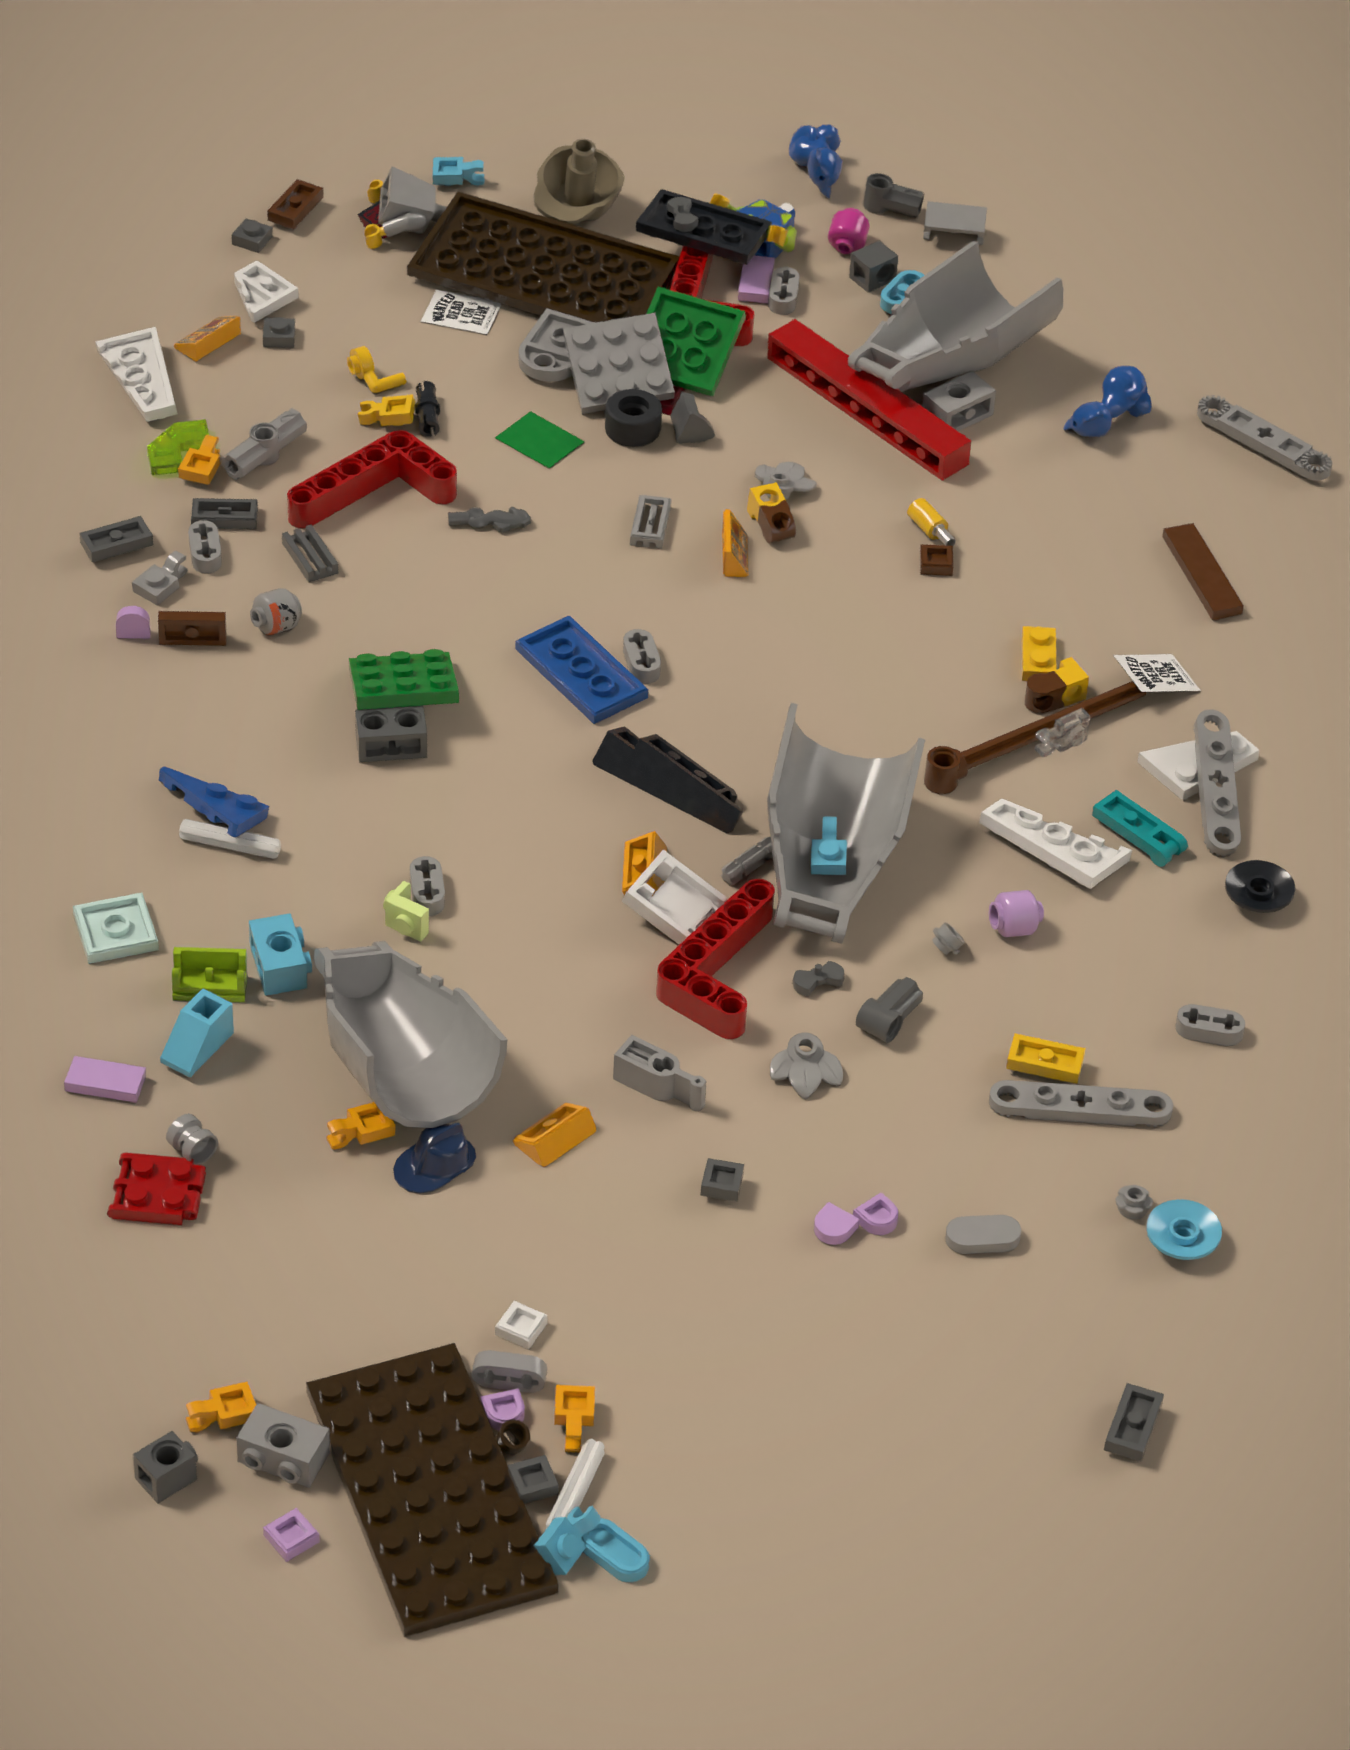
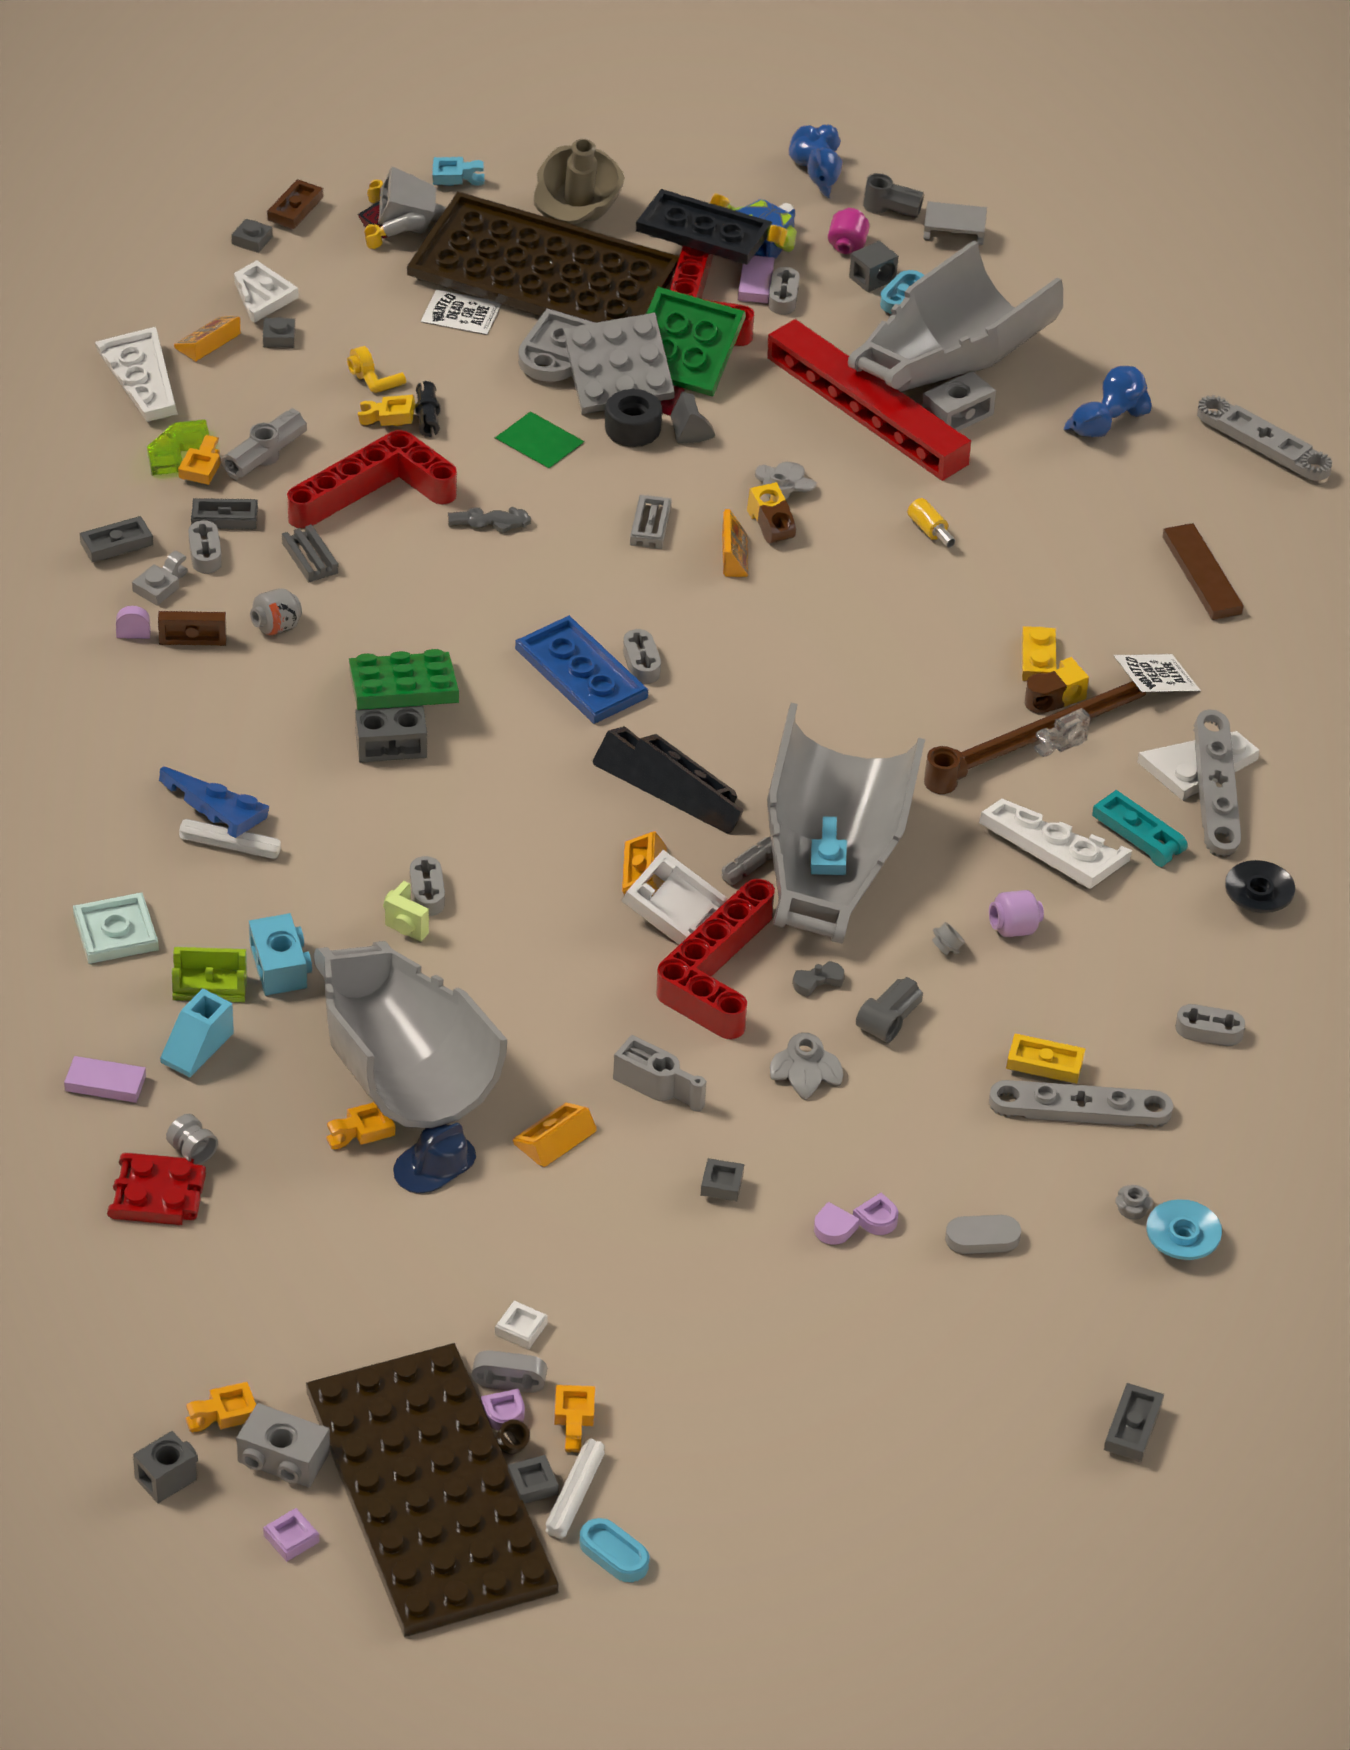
medium azure plate [534,1506,601,1575] -> none
dark grey piece [667,197,698,232] -> none
reddish brown tile [920,544,954,576] -> none

